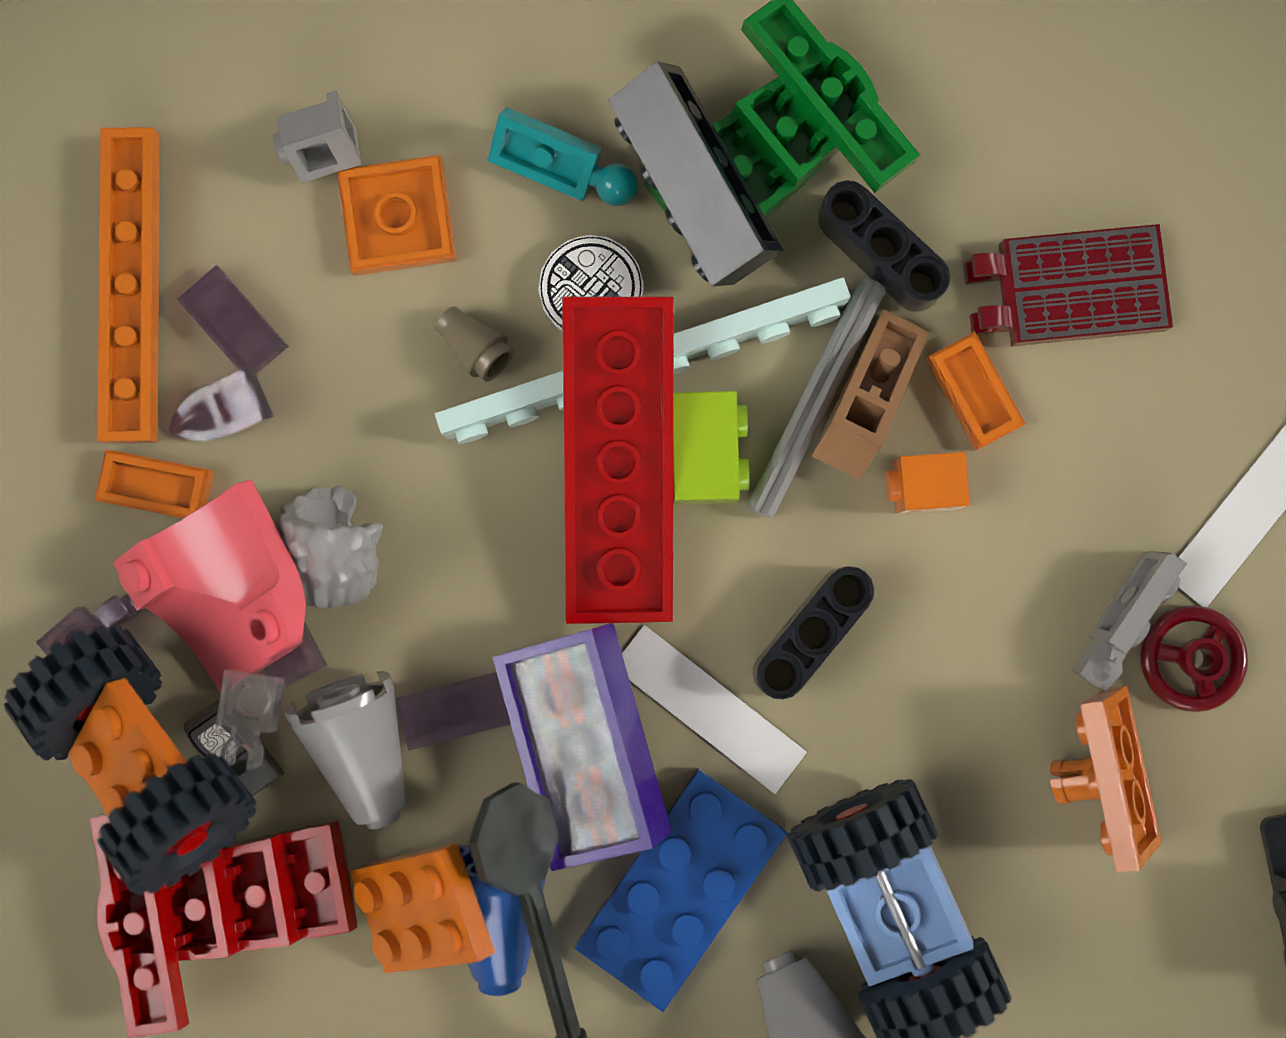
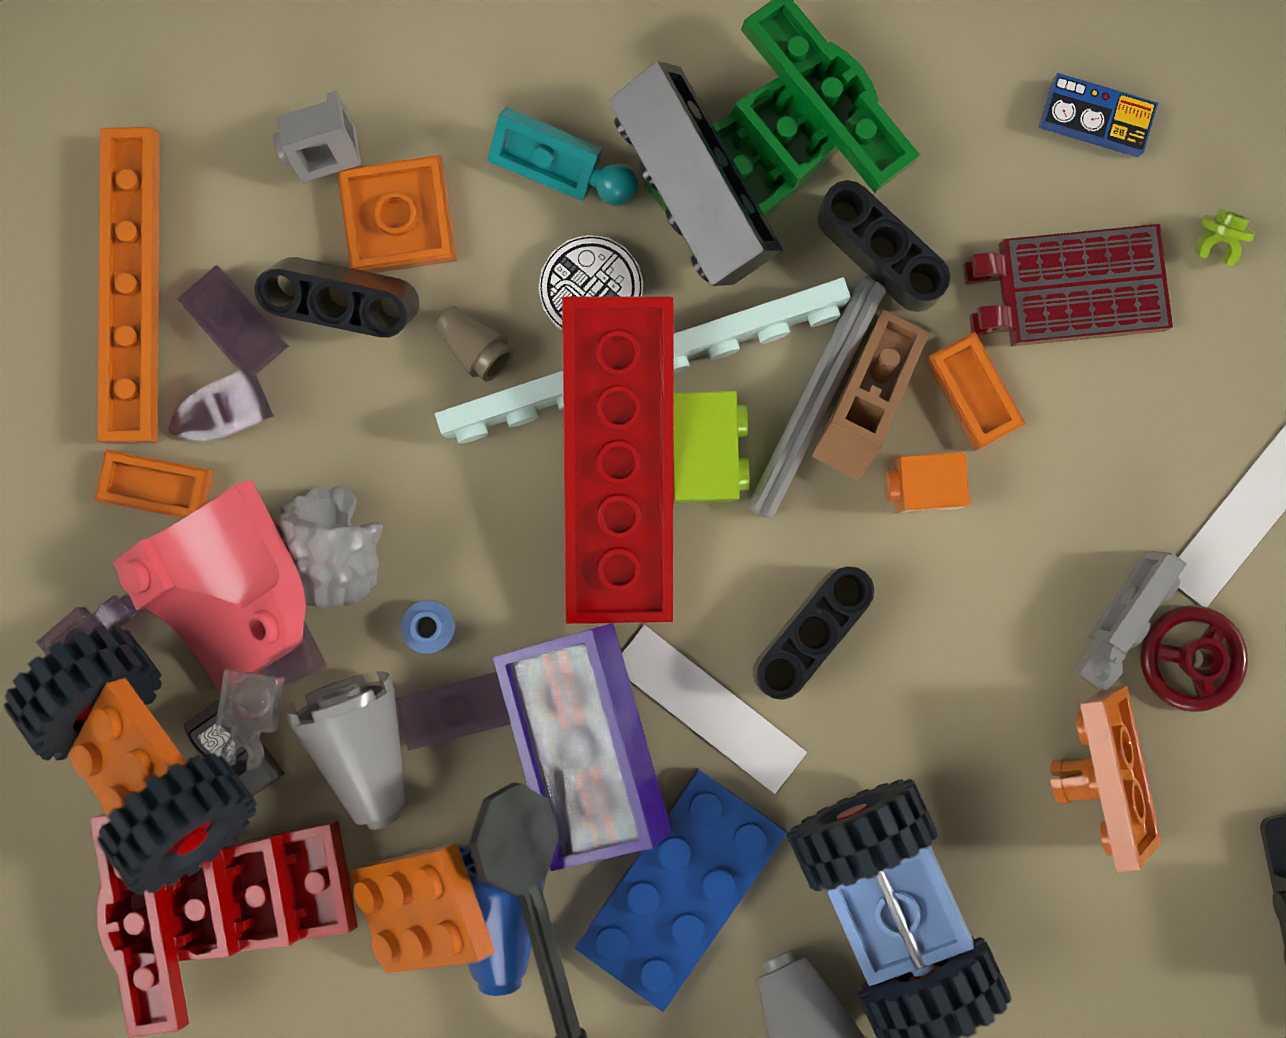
none -> black beam [254,257,420,338]
none -> medium blue plate [401,600,455,654]
none -> tile [1038,73,1158,157]
none -> lime plate [1196,209,1256,267]

